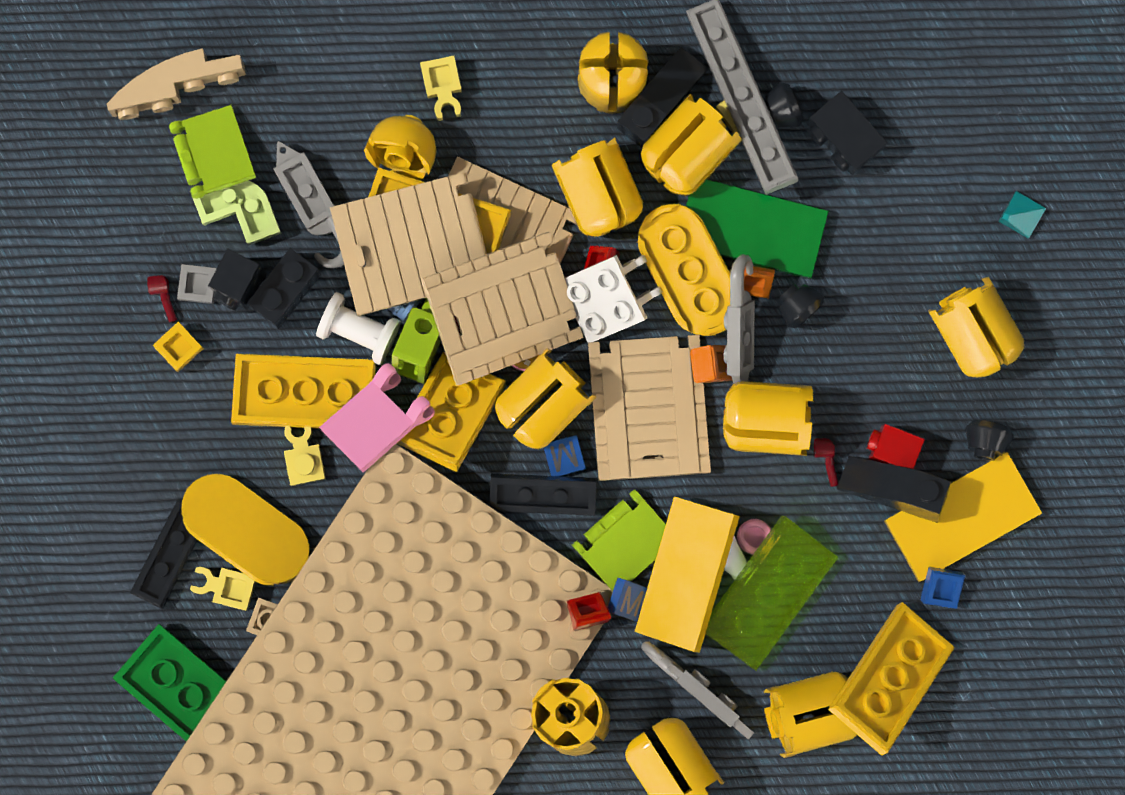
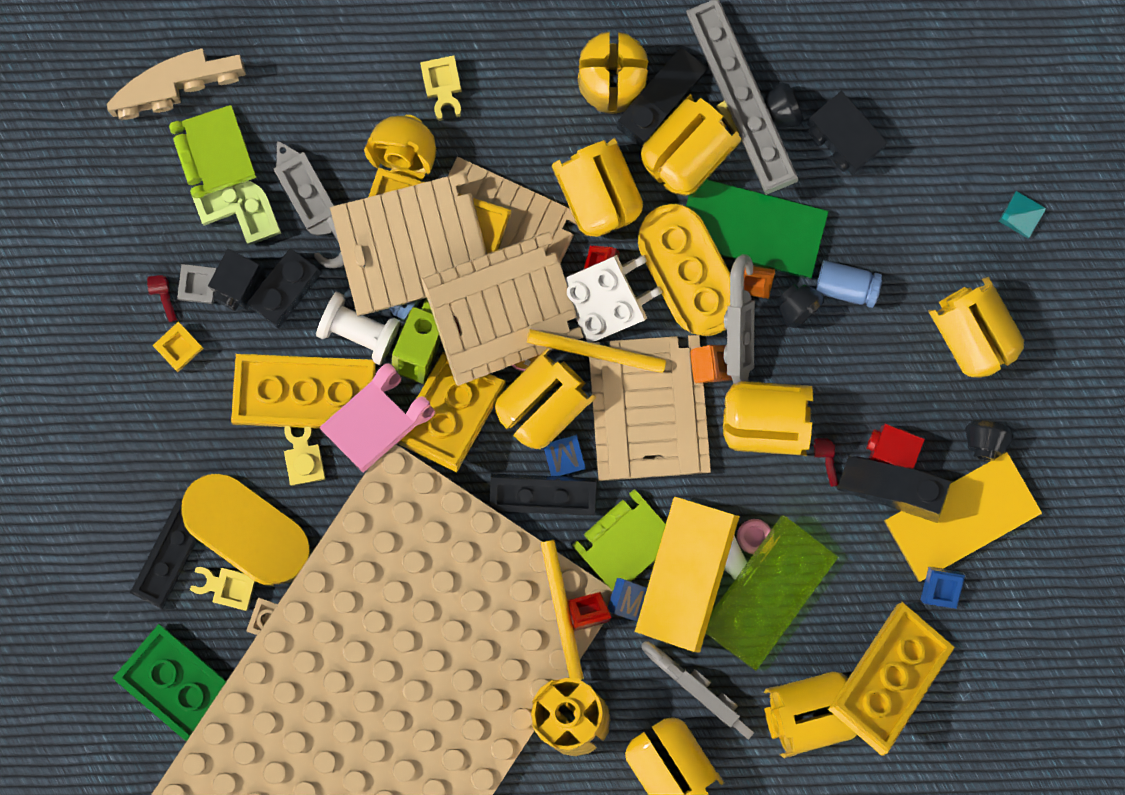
none -> yellow bar [527,329,666,373]
none -> yellow bar [540,540,584,680]
none -> medium blue piece [816,260,882,308]

